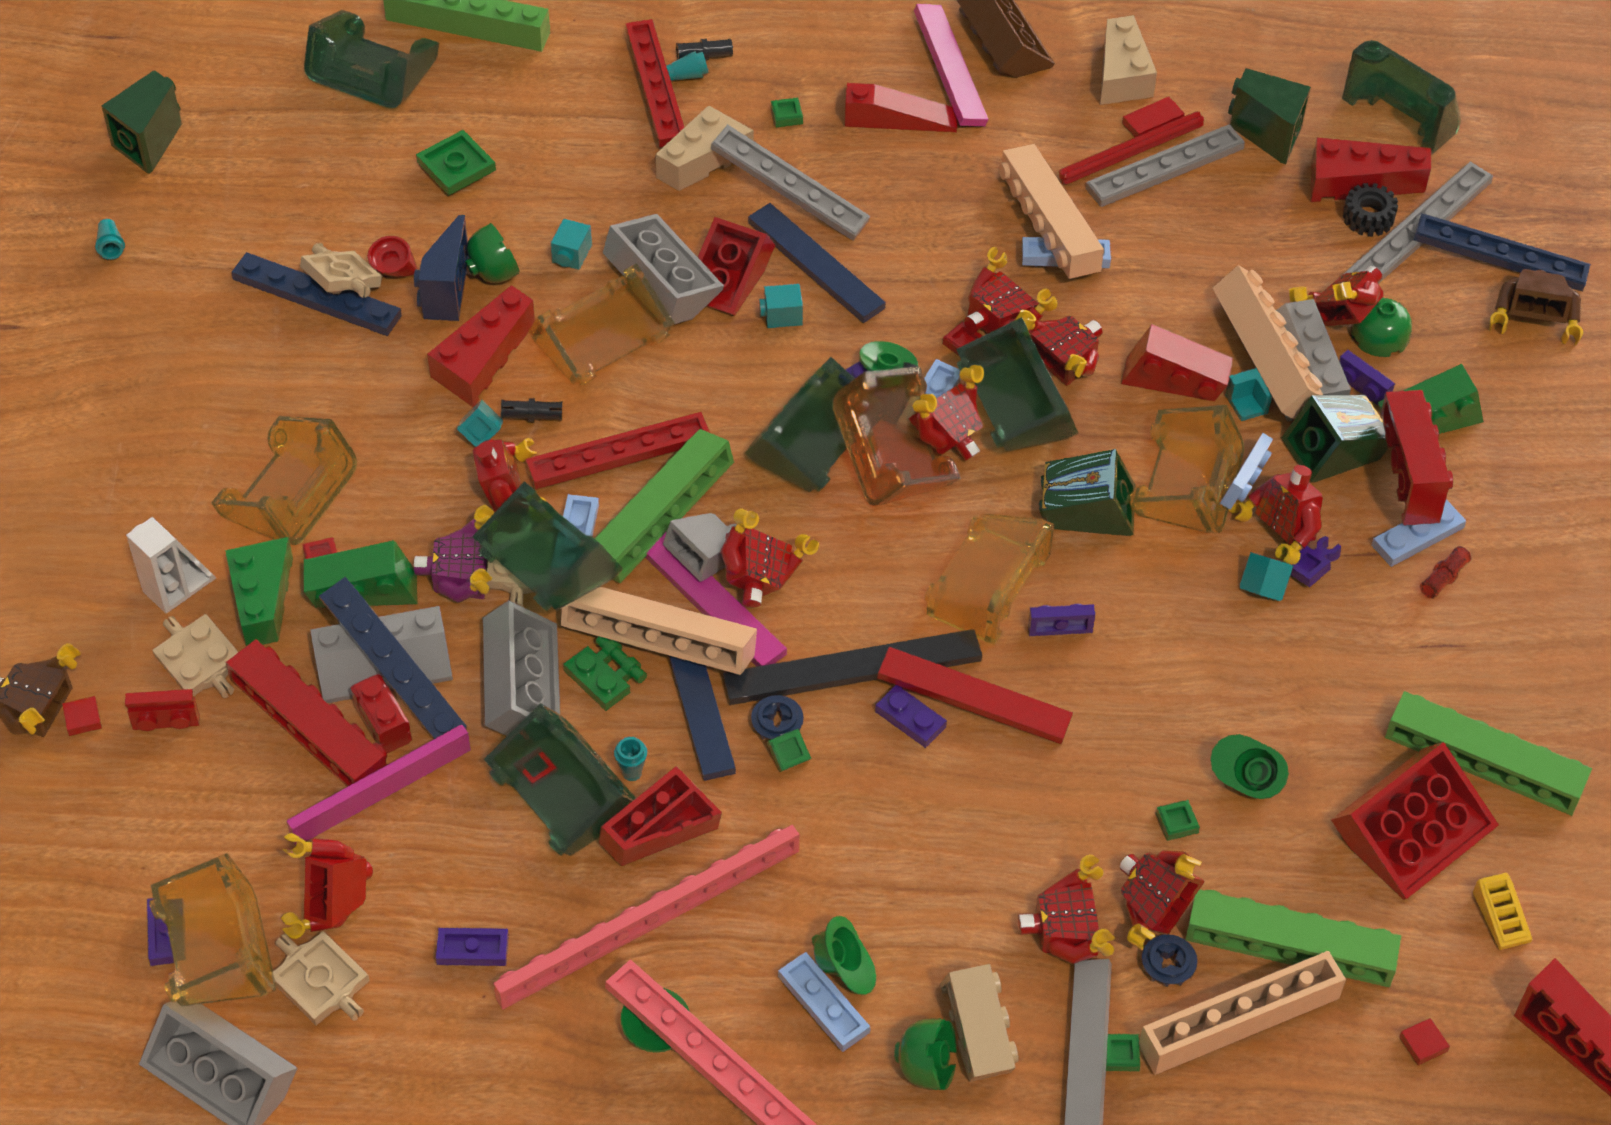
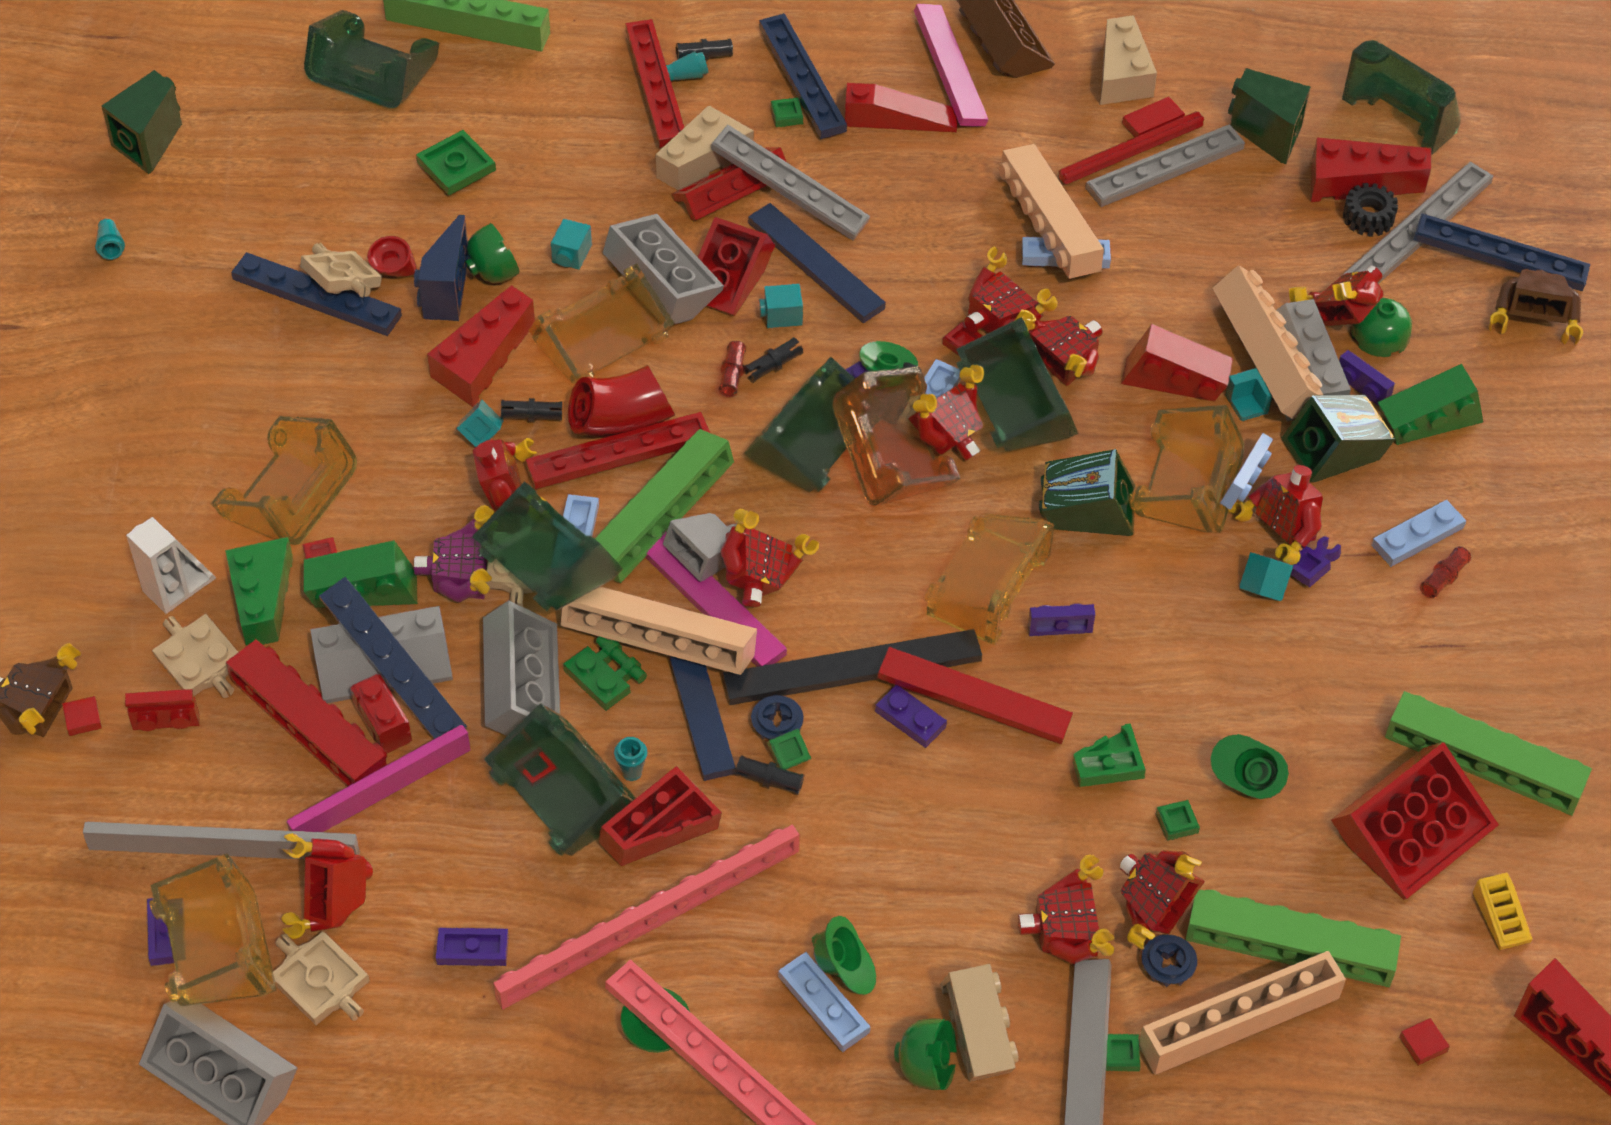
red wedge [1381,390,1453,525] -> none
none -> light grey tile [83,822,360,860]
none -> red brick [568,365,675,435]
none -> red fence [671,147,786,220]
none -> clear red pin [719,341,746,397]
none -> black pin [735,755,805,795]
none -> black pin [743,337,803,383]
none -> dark blue plate [759,13,847,139]
none -> green wing [1073,723,1146,787]

